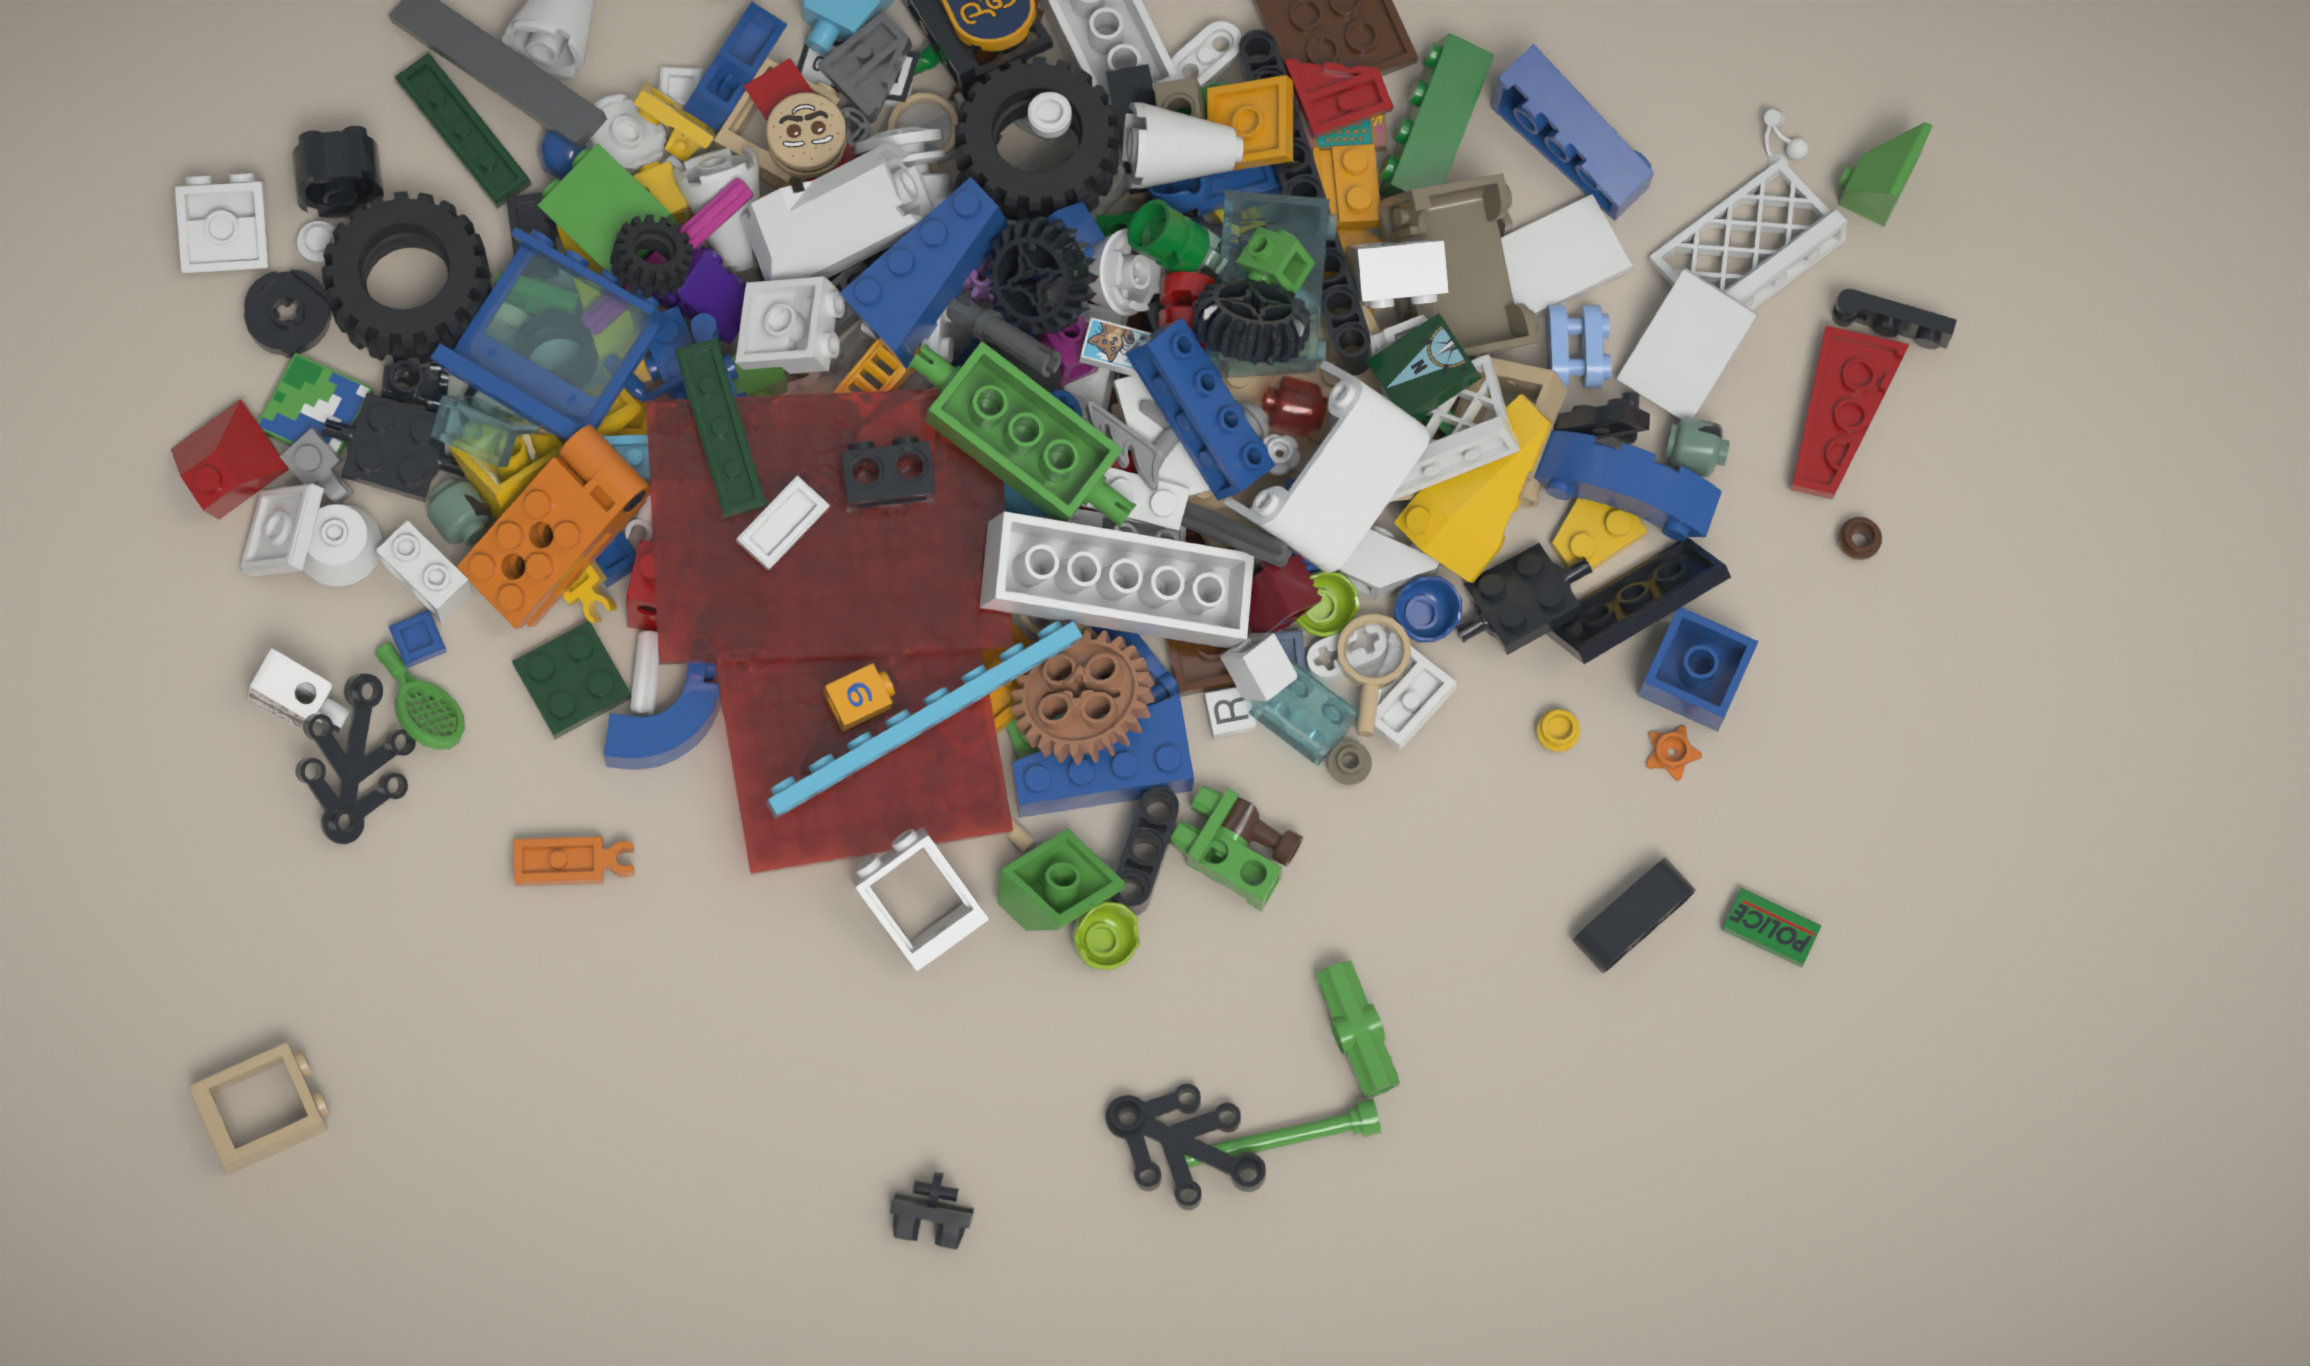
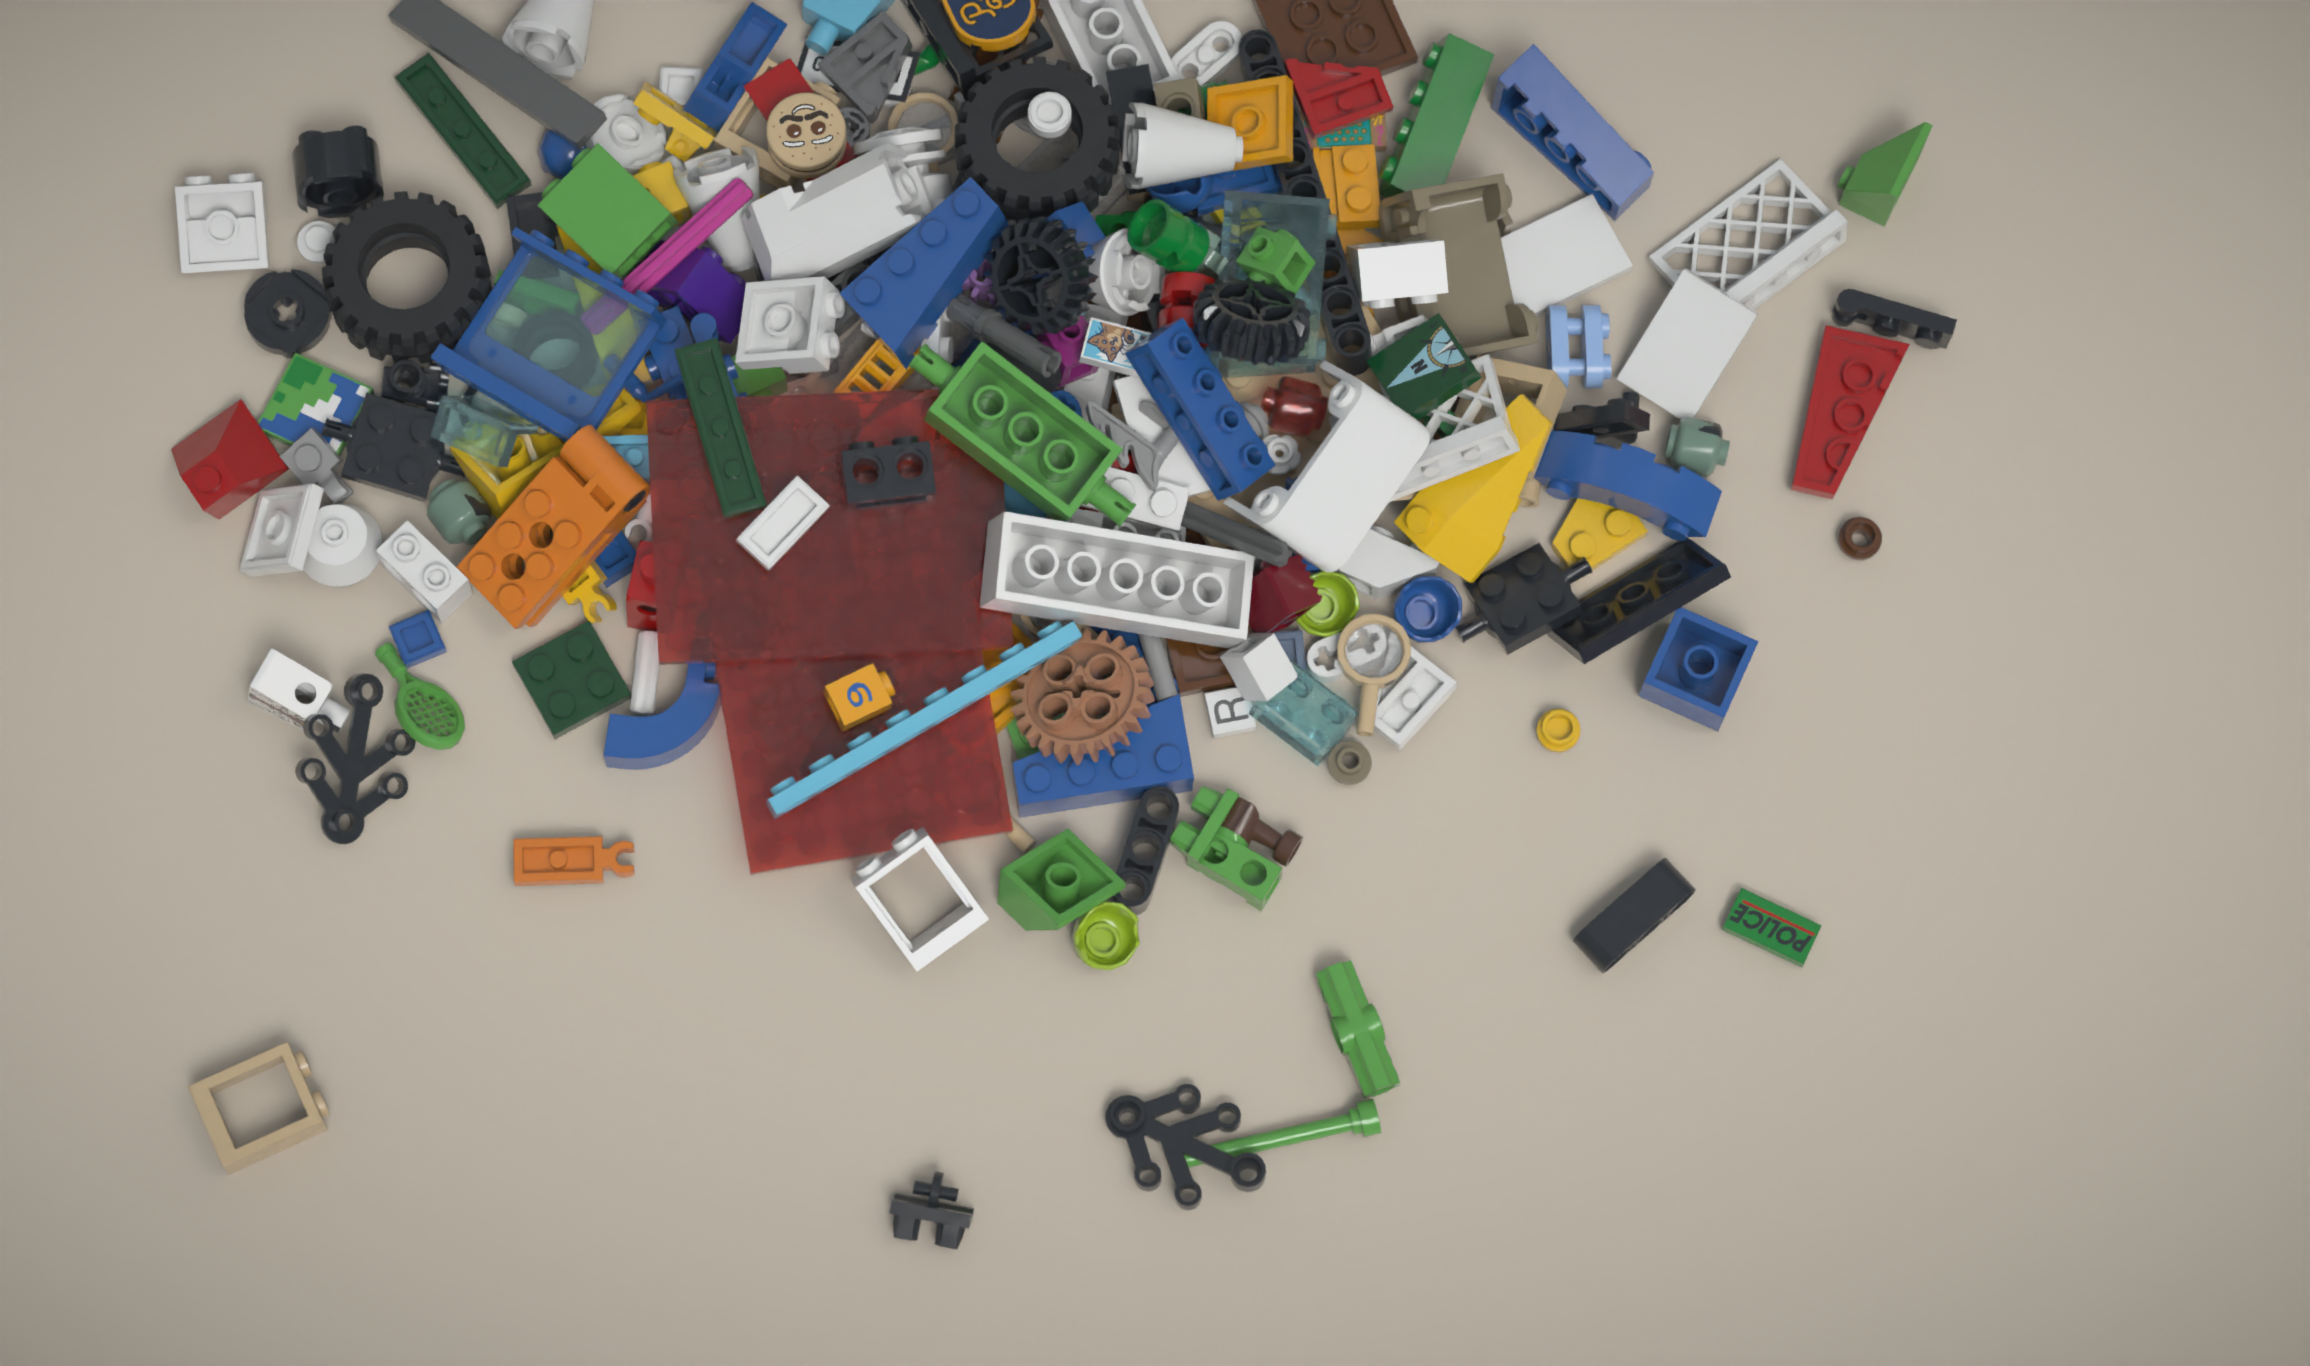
black tyre [610,215,694,299] -> none
orange plate [1646,726,1702,781] -> none
white piece [1764,109,1809,167] -> none
none -> light grey piece [1138,634,1178,702]

